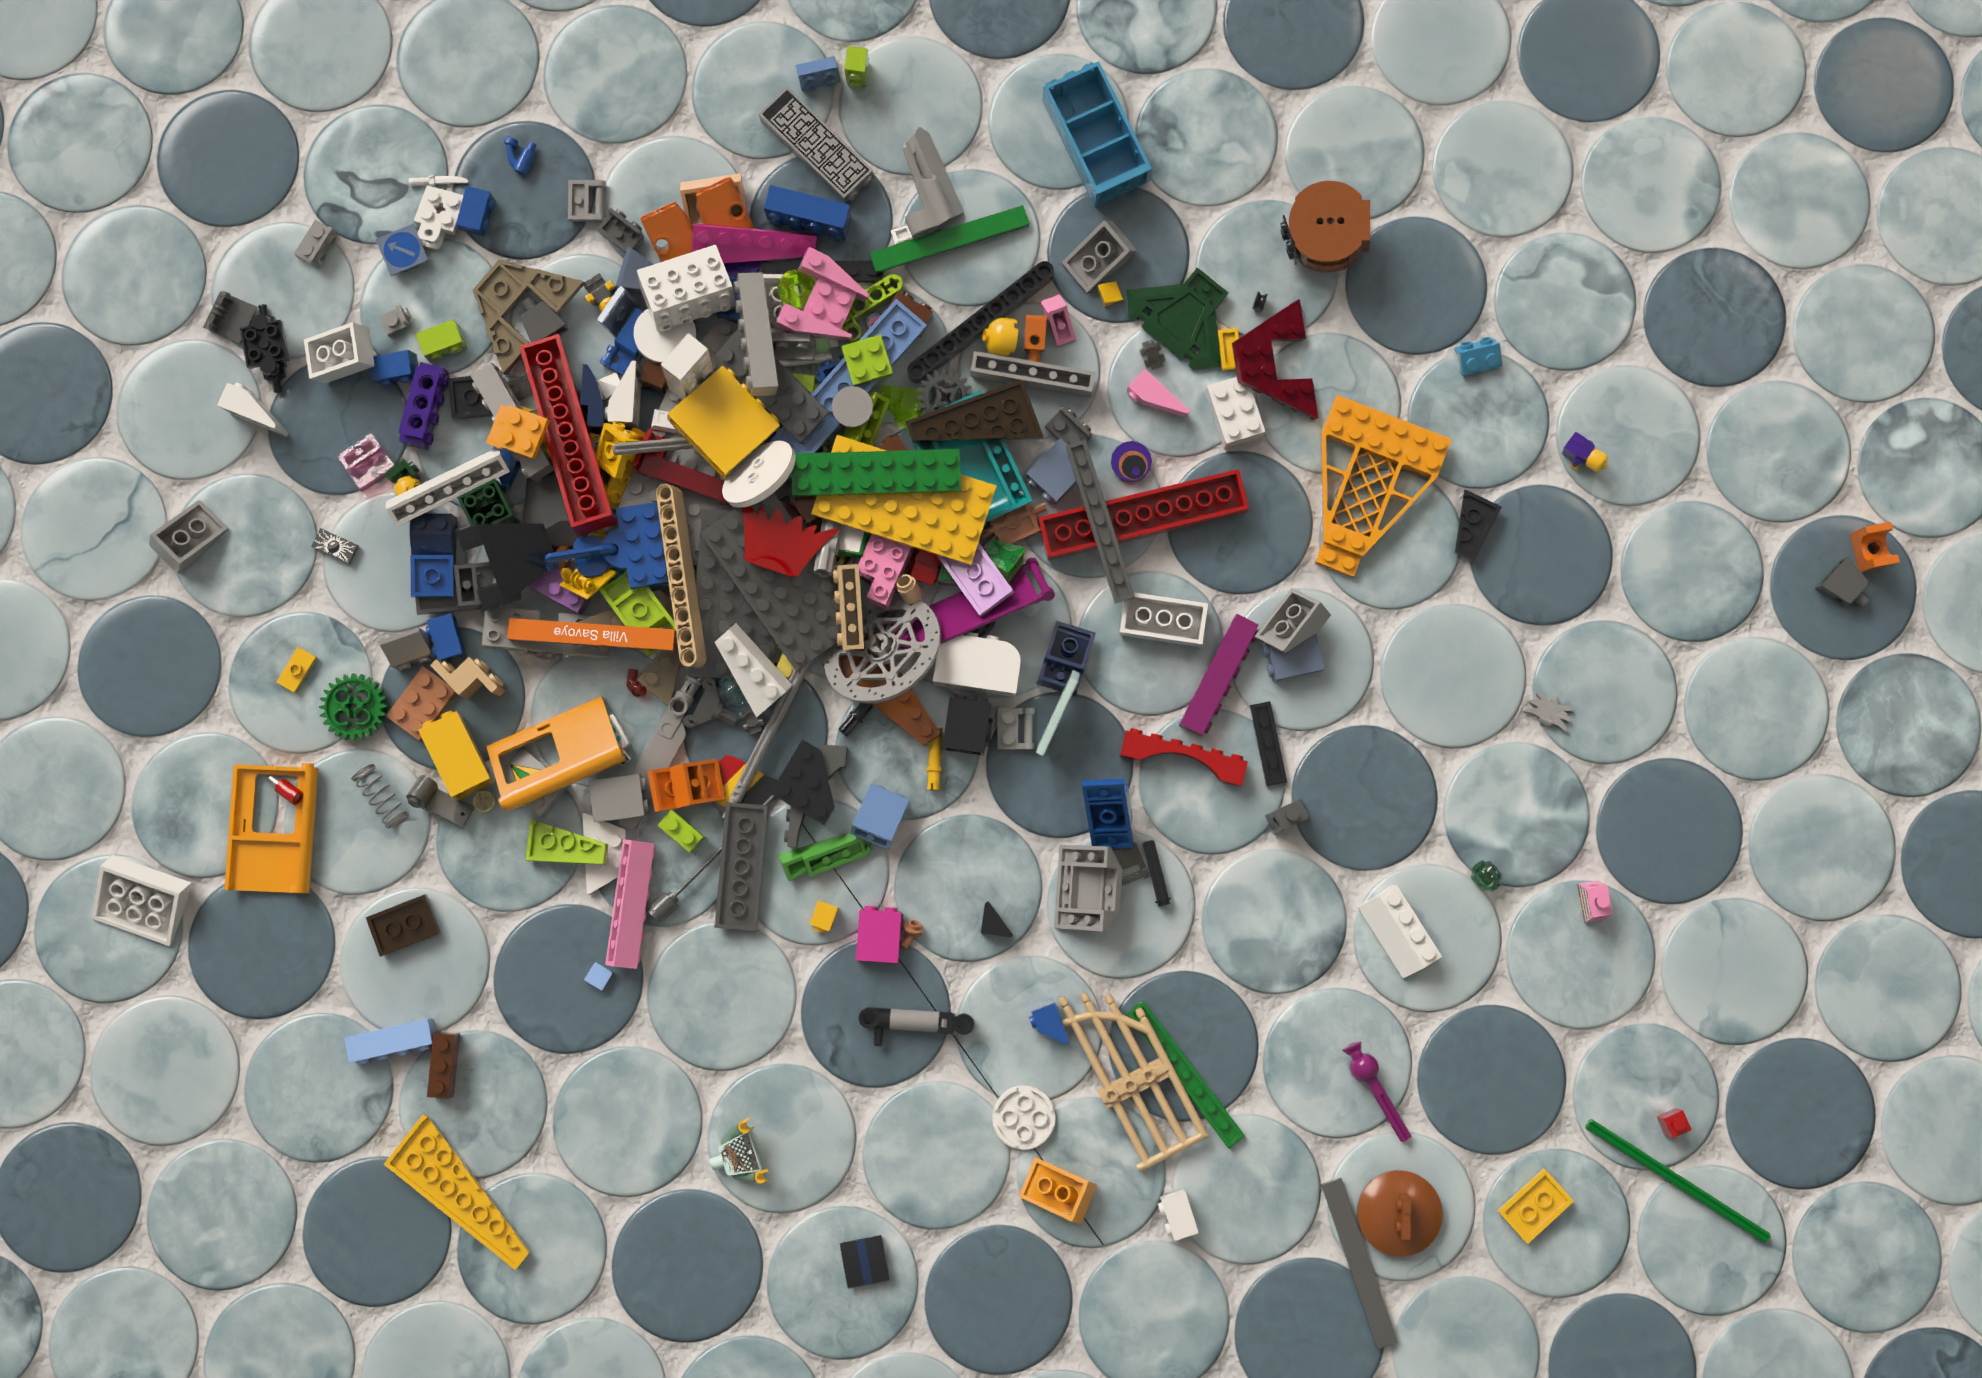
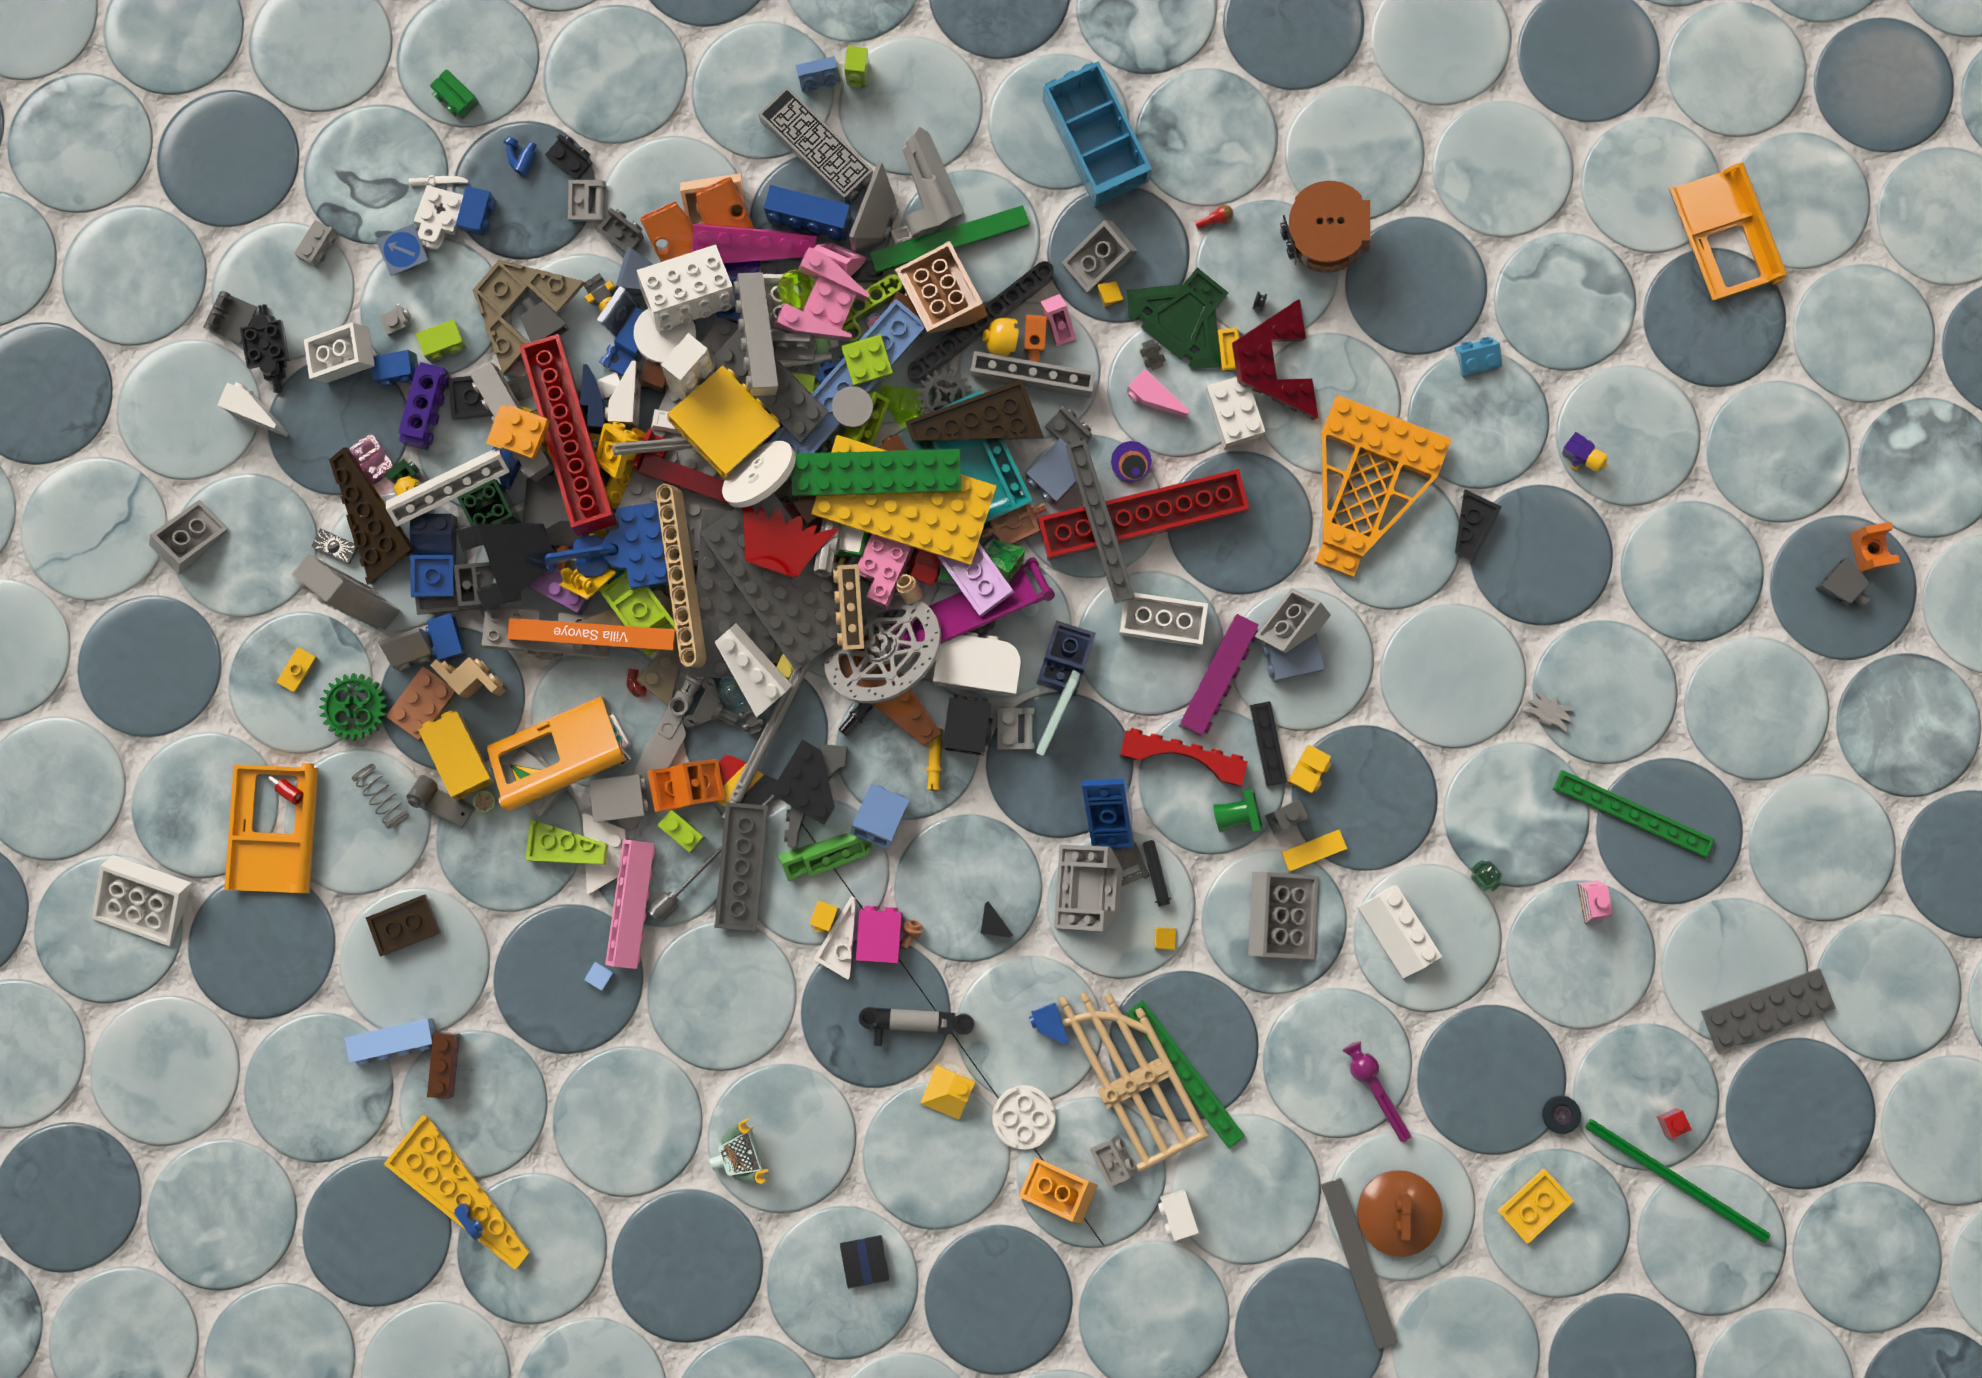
none -> light grey brick [292,553,401,630]
none -> dark brown wing [329,447,415,585]
none -> green brick [430,69,479,119]
none -> blue plate [454,1203,484,1240]
none -> black bracket [545,133,593,180]
none -> bright pink tile [814,242,866,277]
none -> white wing [814,896,856,980]
none -> light grey slope [849,161,899,254]
none -> medium nougat slope [895,241,988,334]
none -> yellow slope [920,1064,975,1120]
none -> light grey bracket [1090,1134,1137,1188]
none -> yellow slope [1154,927,1176,950]
none -> red piece [1195,205,1234,229]
none -> green plant [1213,789,1263,833]
none -> light grey slope [1248,872,1318,959]
none -> yellow tile [1281,829,1347,872]
none -> yellow piece [1287,745,1331,794]
none -> black bush [1542,1095,1581,1134]
none -> green tile [1553,770,1715,858]
none -> light orange piece [1669,162,1787,301]
none -> dark grey plate [1701,968,1835,1051]

